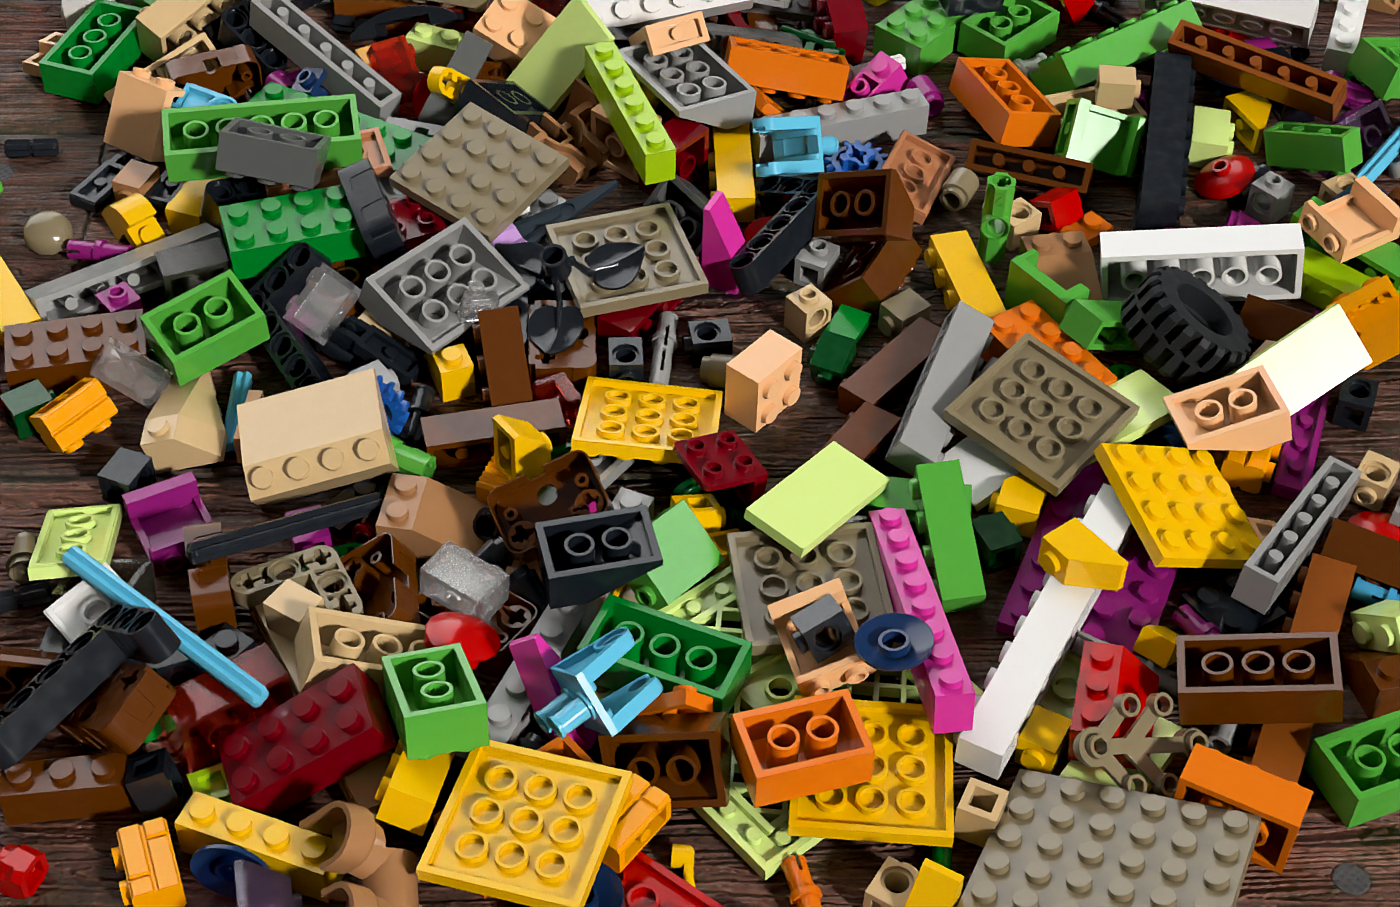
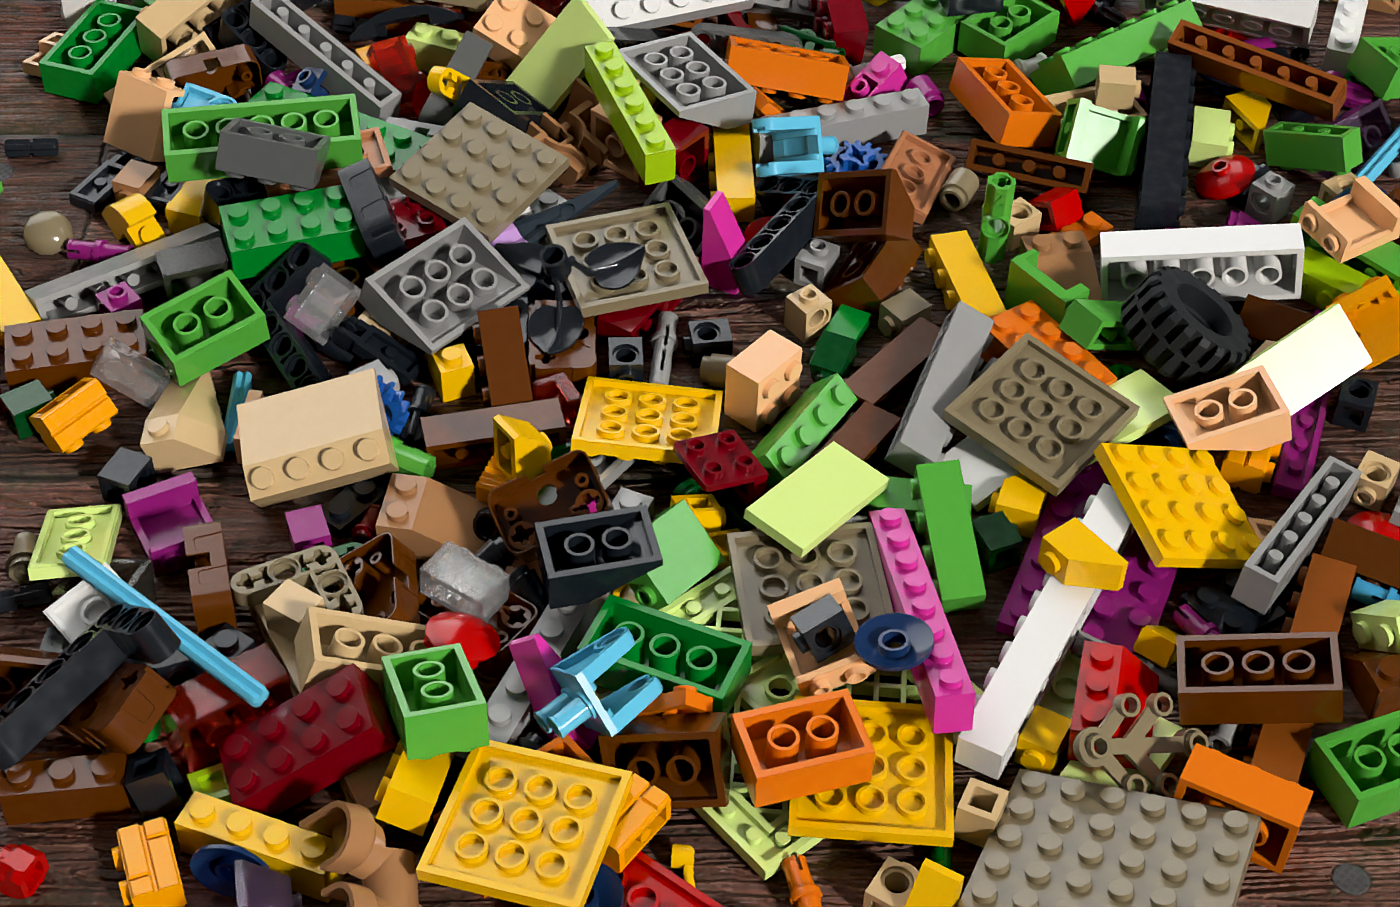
black axle [185,492,384,565] -> none
clear tile [457,280,500,323] -> none
light nougat panel [628,11,710,57] -> none
none -> bright green brick [752,373,858,491]

